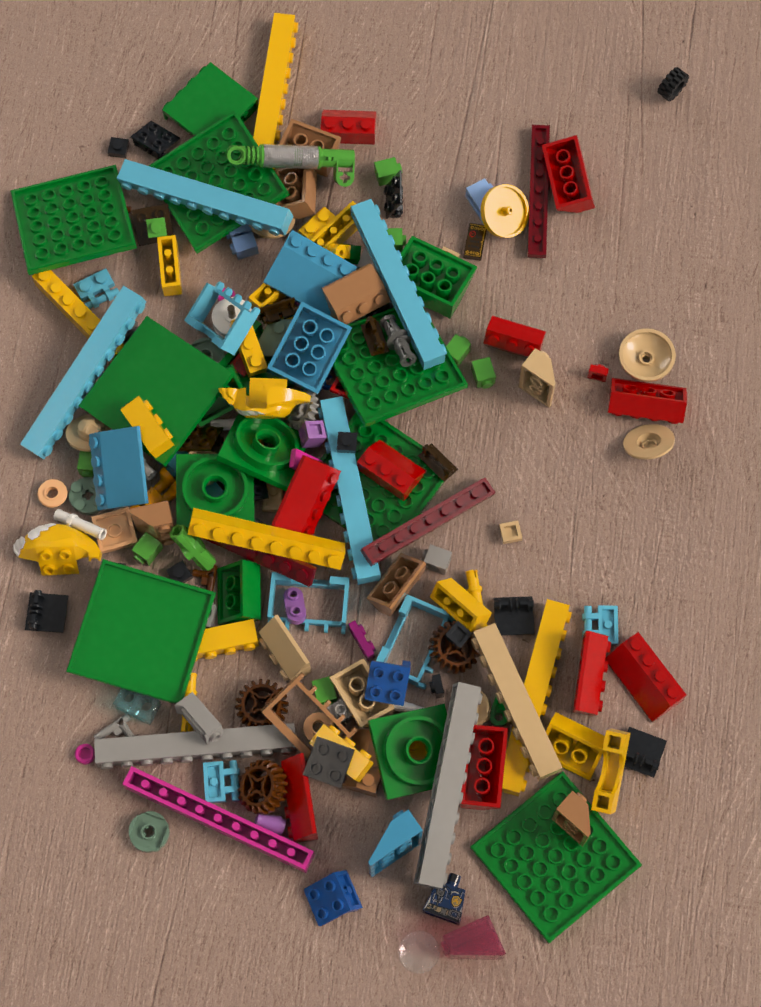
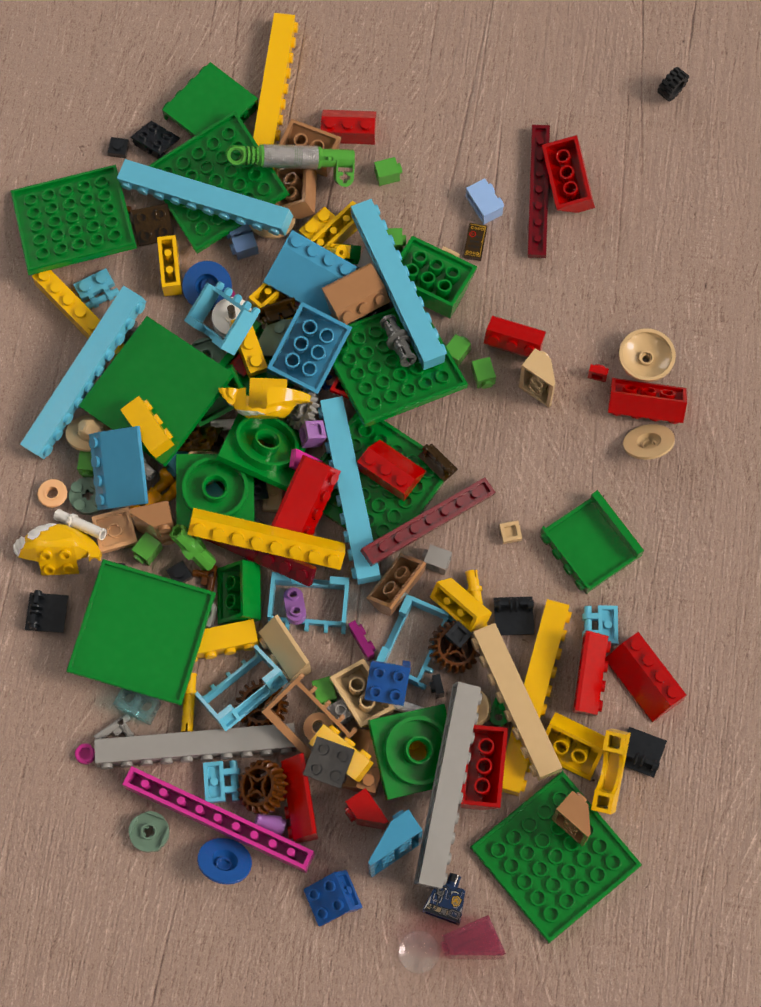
bright green brick [146,217,167,238] -> none
light grey window [175,692,223,745] -> none
black plate [337,432,358,454] -> none
dark brown hinge [360,316,389,356] -> none
black hinge [384,170,403,219] -> none
yellow piece [480,184,529,238] -> none
none -> blue hat [182,261,232,311]
none -> medium azure hinge [195,644,288,732]
none -> blue hat [197,838,252,884]
none -> red slope [345,788,389,830]
none -> green panel [540,490,644,594]

